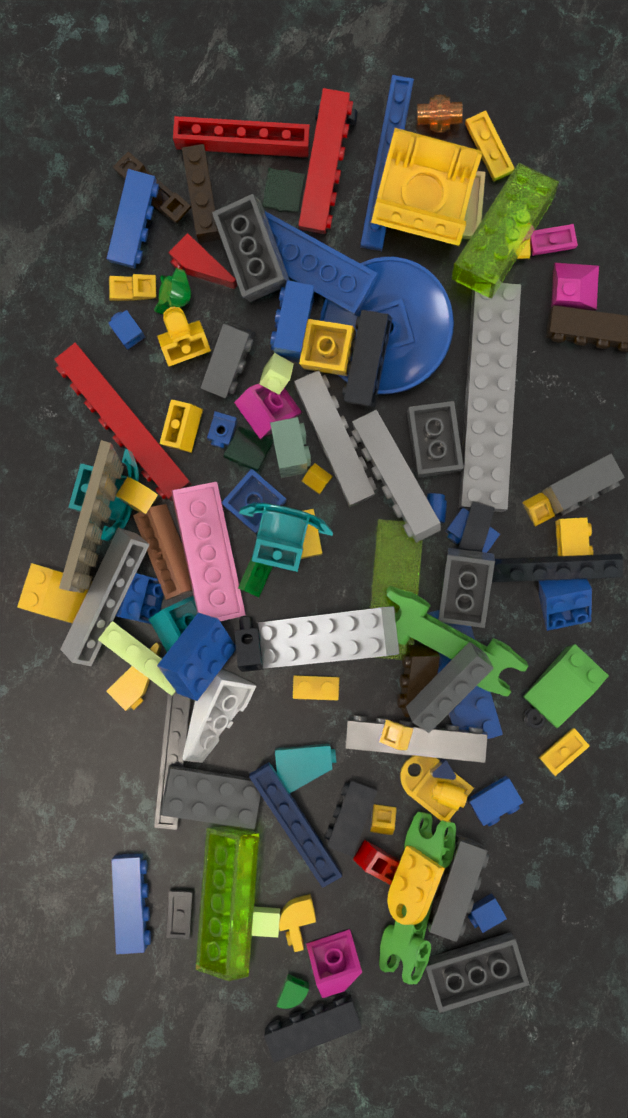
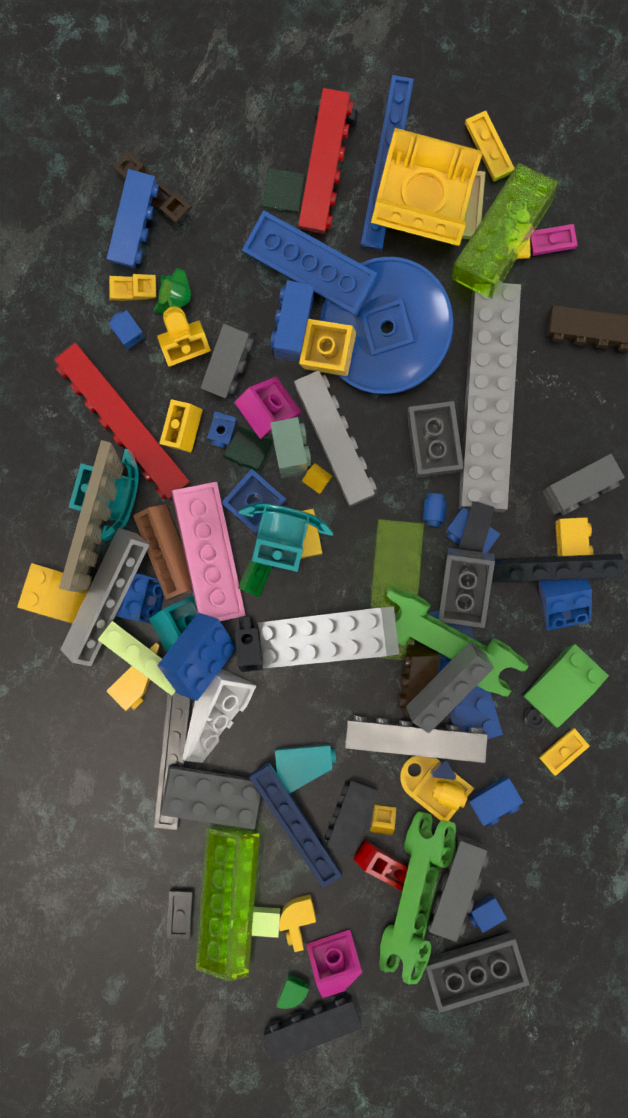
brick [112,853,151,954] -> none
yellow brick [116,477,158,514] -> none
red slope [169,233,237,289] -> none
red brick [173,116,310,157] -> none
dark brown brick [182,144,221,243] -> none
dark grey brick [212,194,290,302] -> none
yellowish green brick [259,353,294,395] -> none
yellow plate [293,675,339,700] -> none
black brick [342,310,393,408] -> none
light grey brick [351,410,441,543] -> none
yellow slope [380,720,413,750] -> none
yellow plate [388,846,445,925] -> none
clear orange piece [417,94,463,133] -> none
yellow slope [523,493,555,527] -> none
dark pink slope [551,263,599,311] -> none

